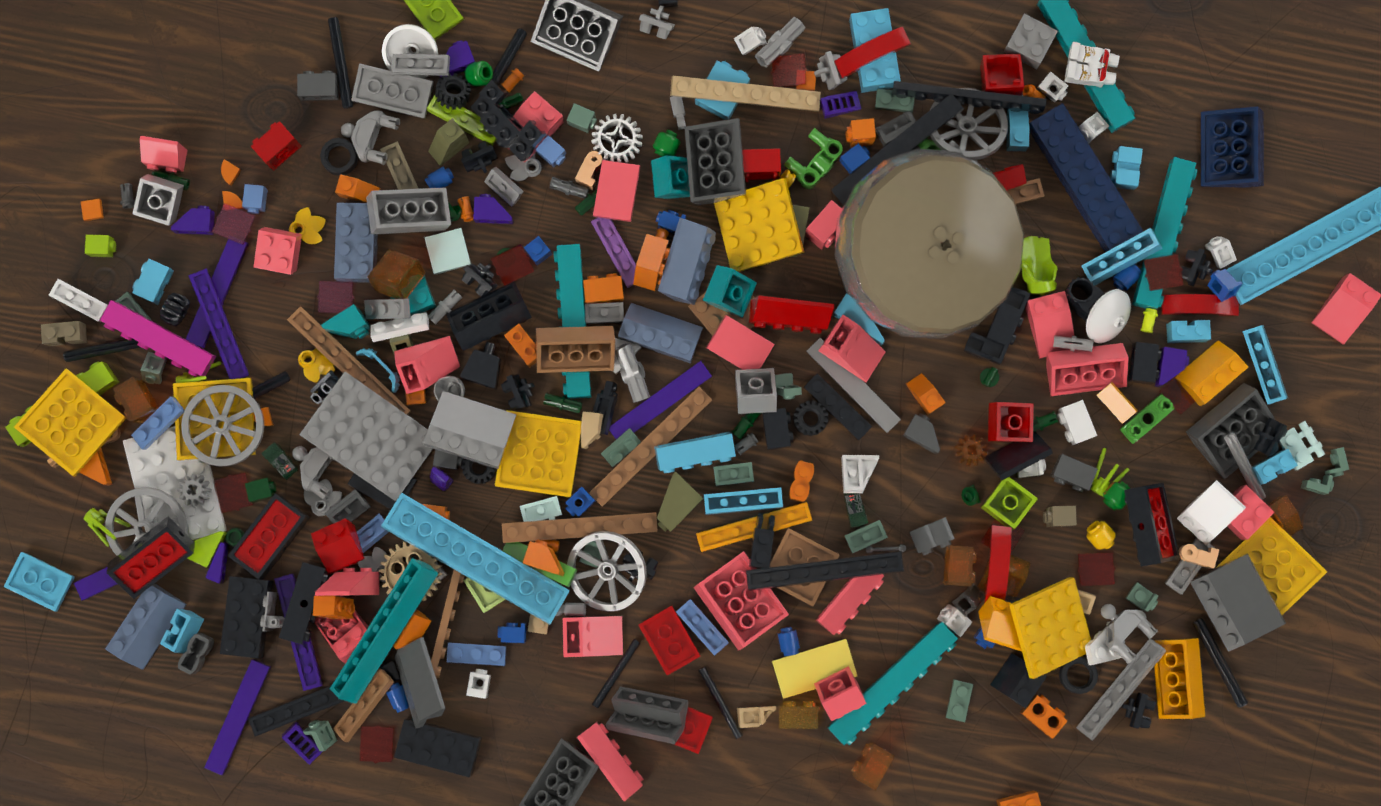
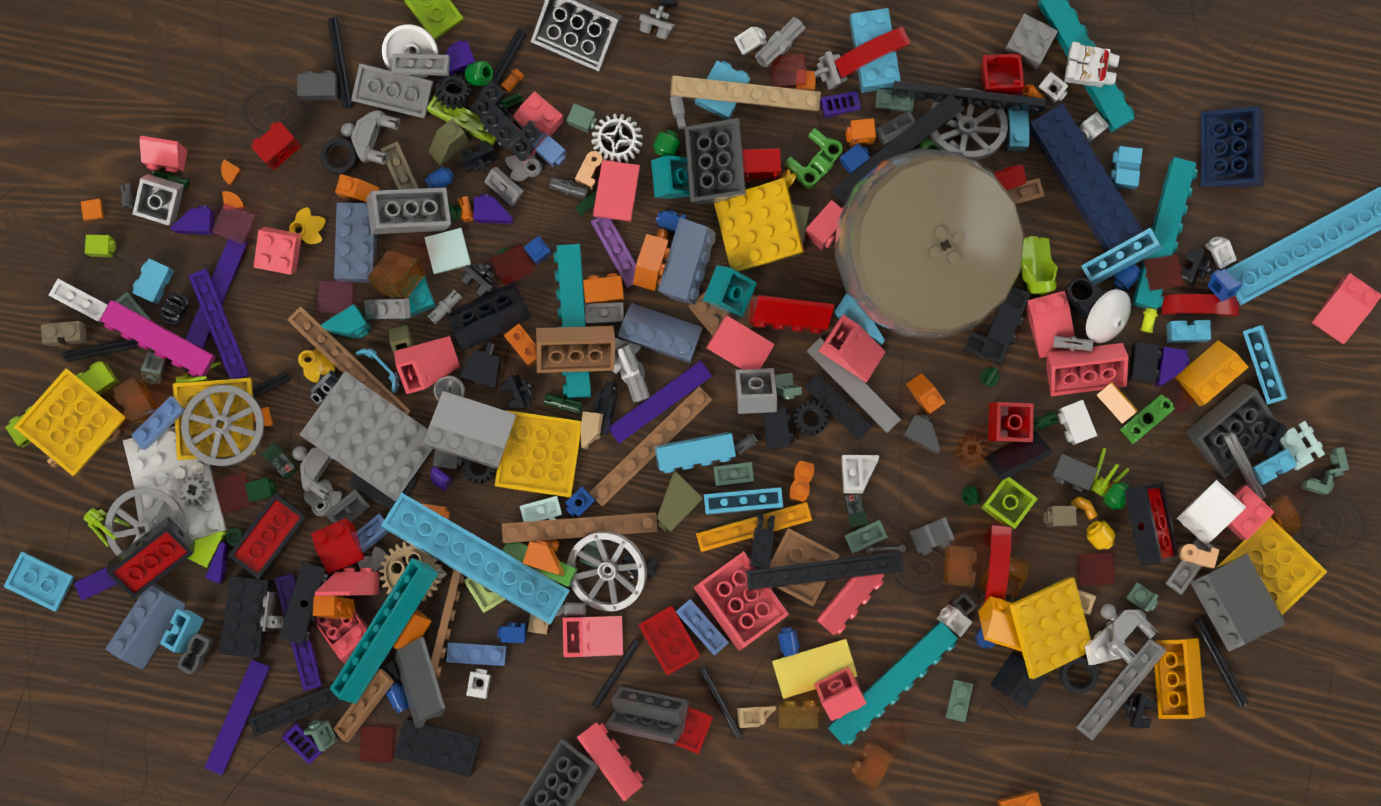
orange slope [79,448,112,486] -> none
medium blue brick [242,184,268,214] -> none
white plate [371,312,429,342] -> none
orange tile [405,389,427,406] -> none
sand green plate [601,428,641,467] -> none
dark green axle [731,413,761,440] -> none
white bracket [1017,459,1046,478] -> none
orange brick [1020,694,1067,739] -> none
none -> light orange arm [1071,497,1098,520]

